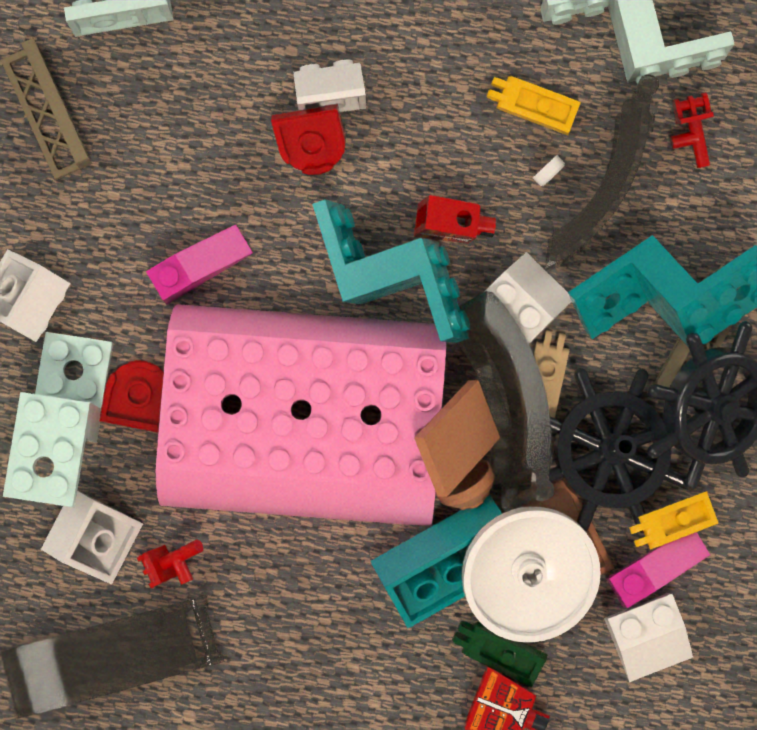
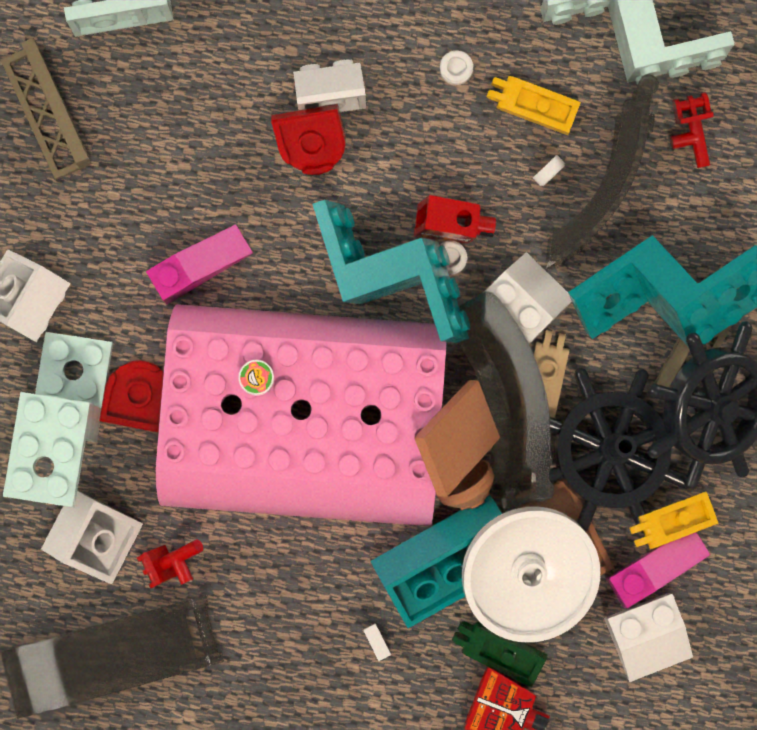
none -> tile [239,360,274,396]
none -> white tile [363,623,391,661]
none -> white tile [440,50,473,85]
none -> white tile [440,241,467,275]

